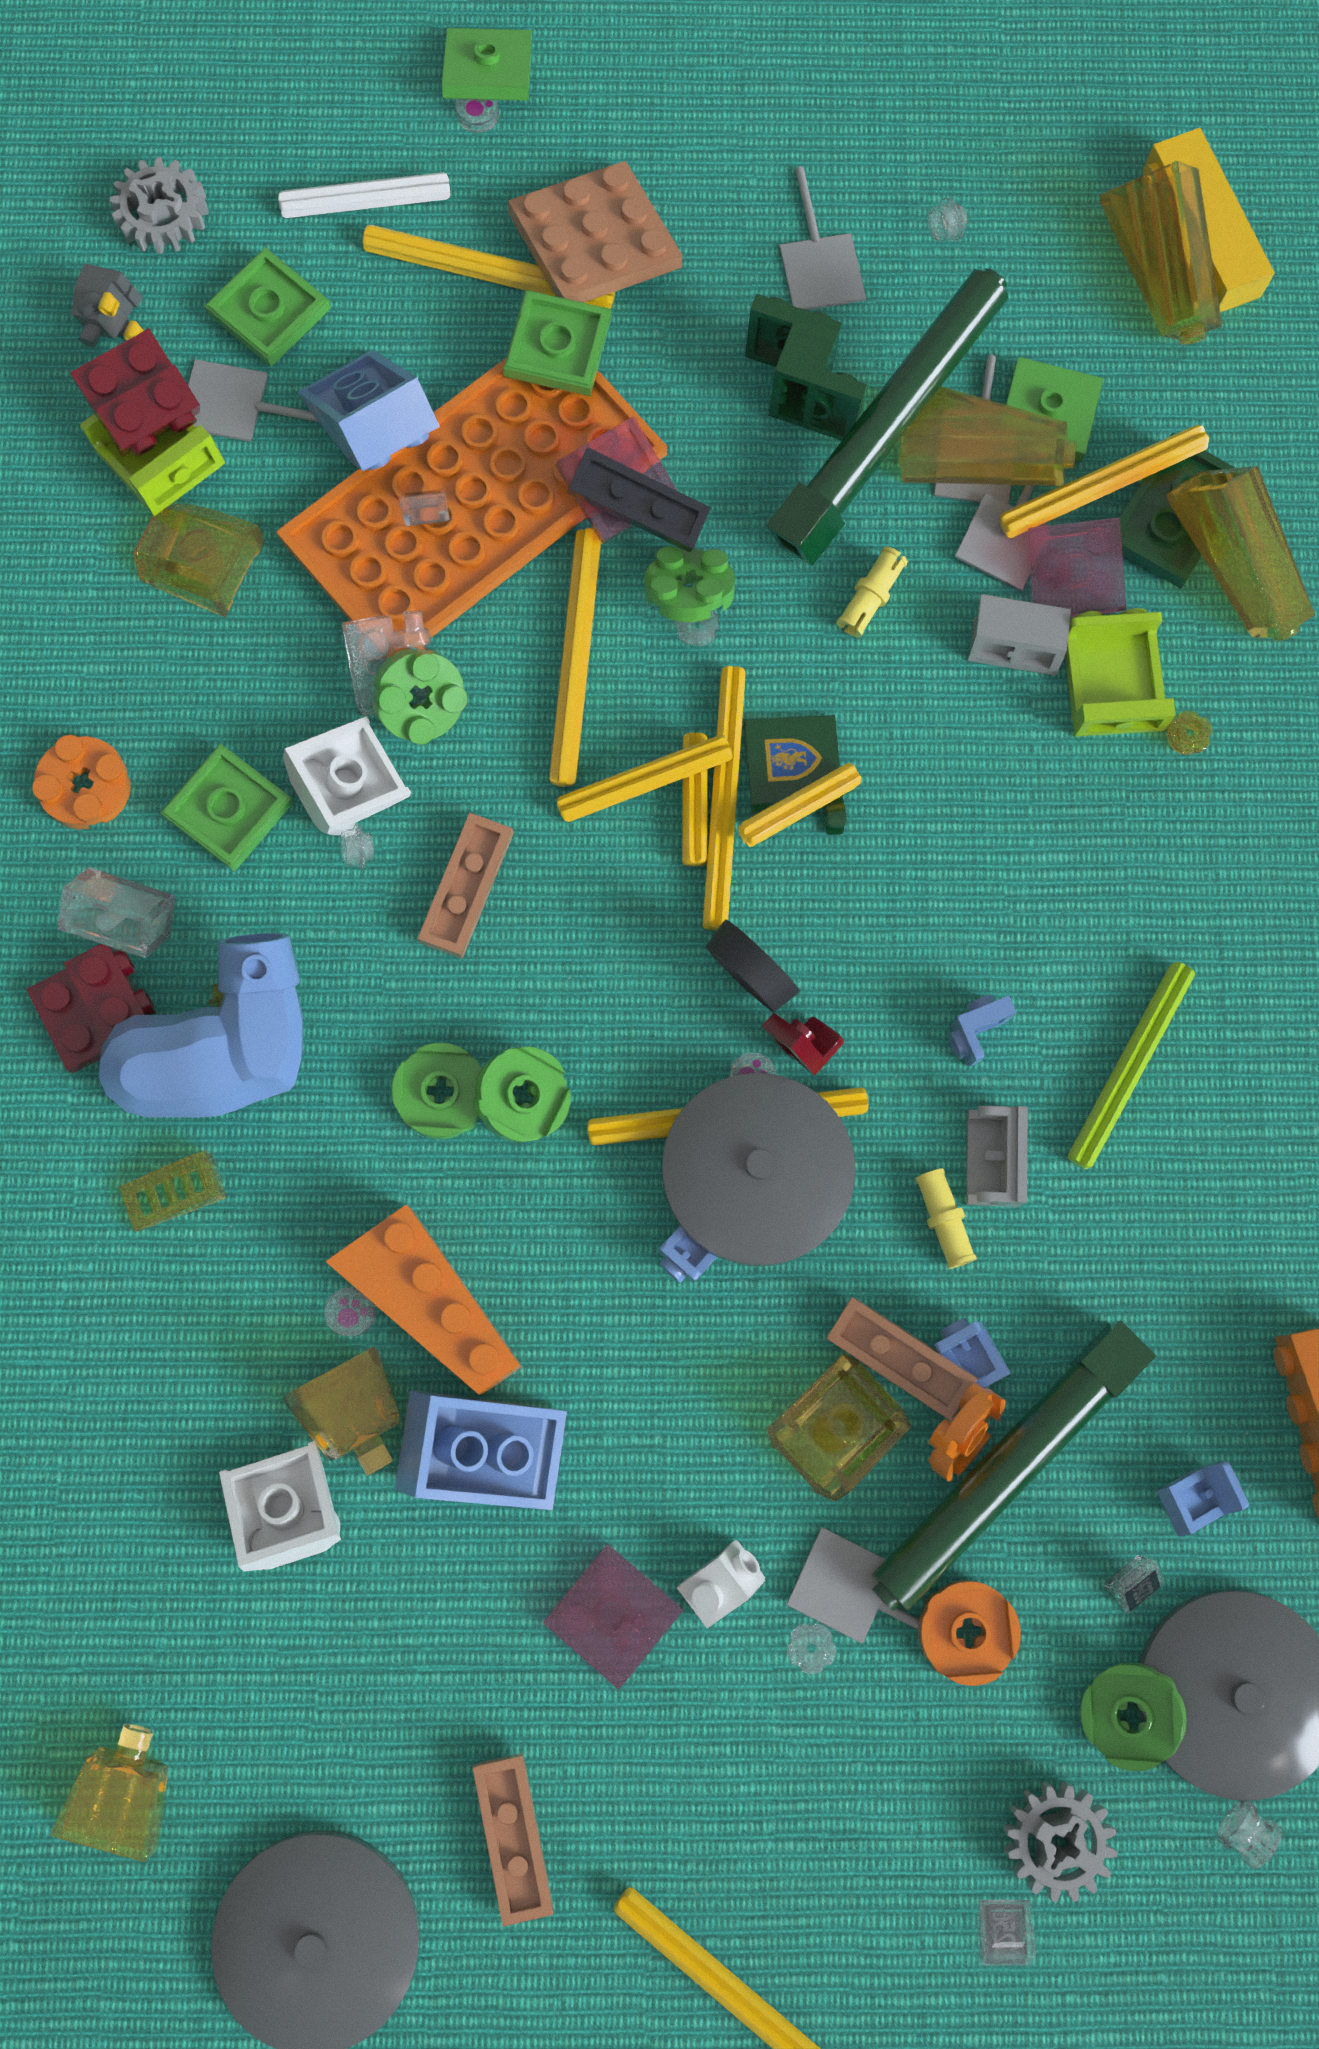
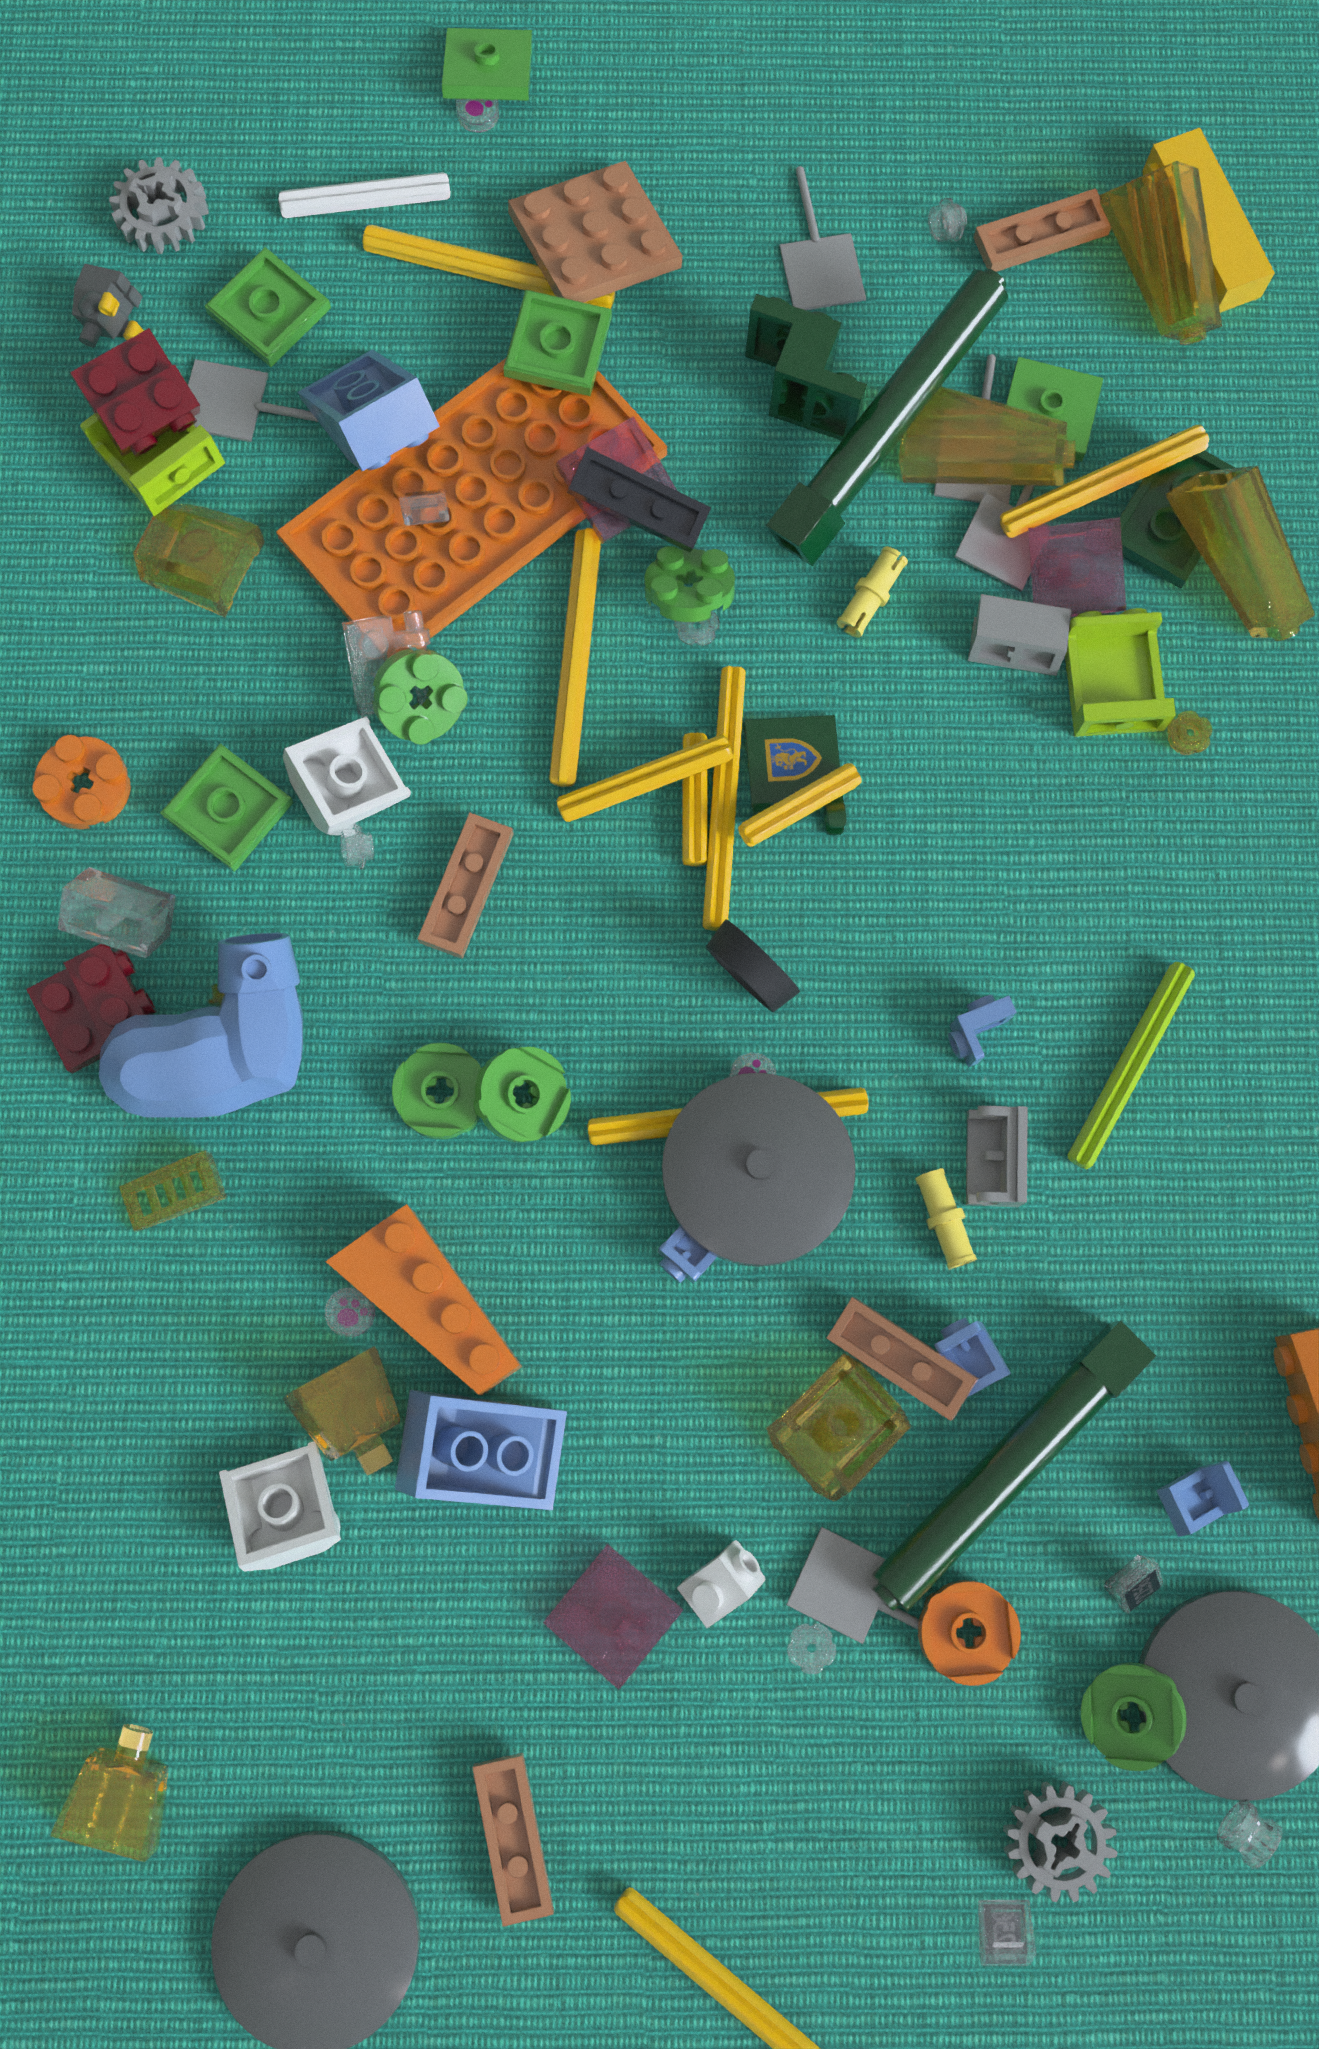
dark red bracket [761,1012,844,1076] -> none
orange plate [928,1383,1006,1482] -> none
none -> nougat plate [973,189,1112,272]

